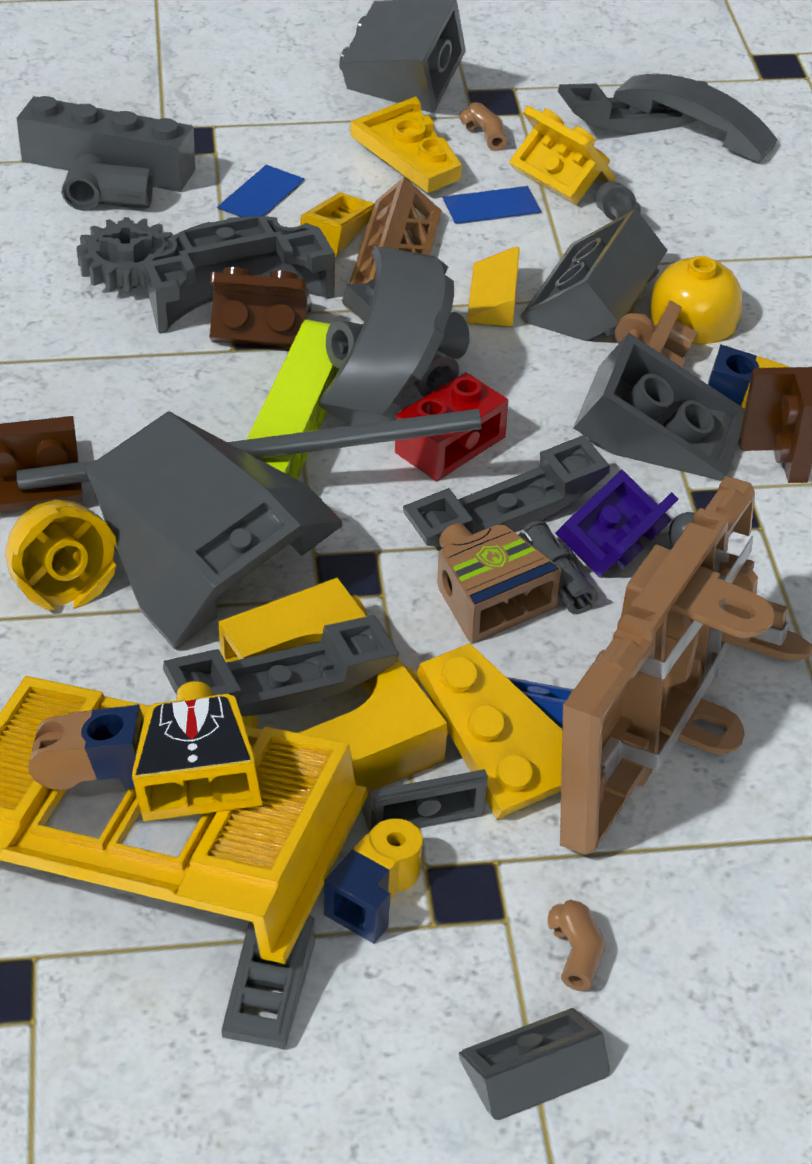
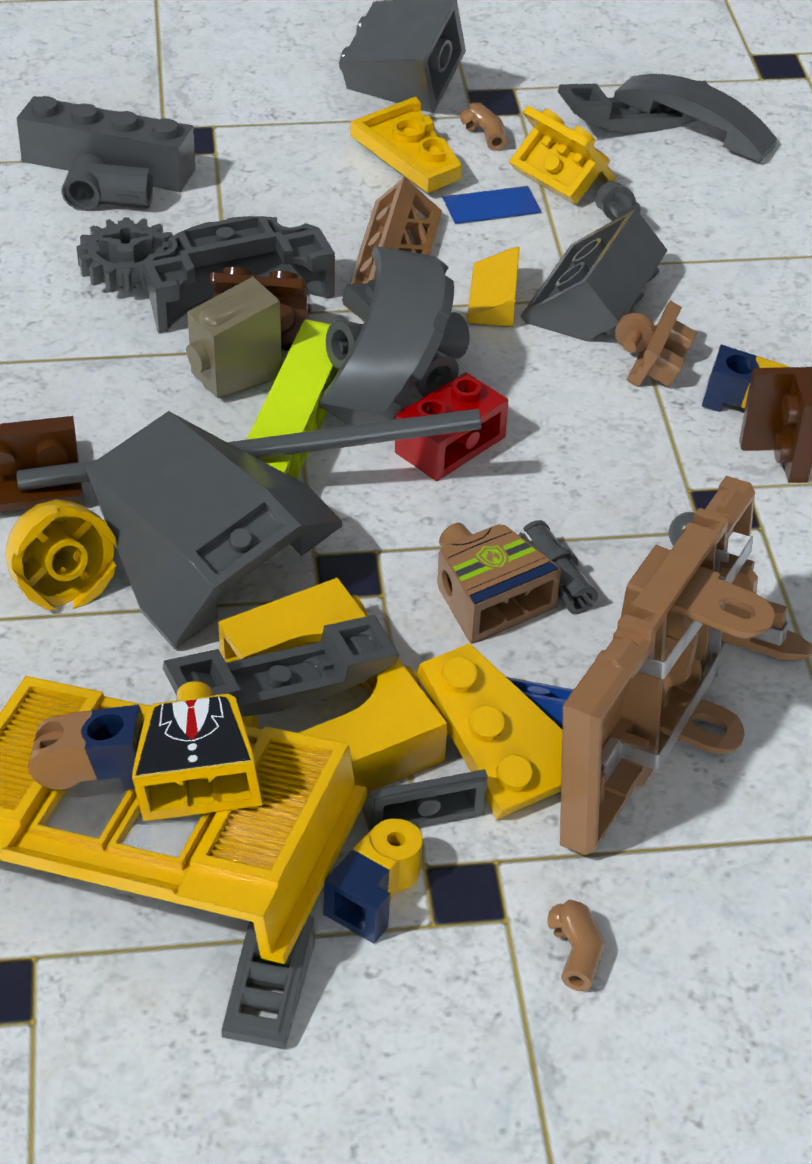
blue sticker [216,165,305,217] -> none
yellow slope [300,192,375,257] -> none
dark grey slope [403,435,610,547] -> none
dark grey slope [458,1008,610,1120] -> none
dark purple bracket [555,469,679,578] -> none
dark grey slope [573,333,745,481] -> none
yellow cylinder [649,256,742,345] -> none
none -> dark tan torso [186,277,282,398]

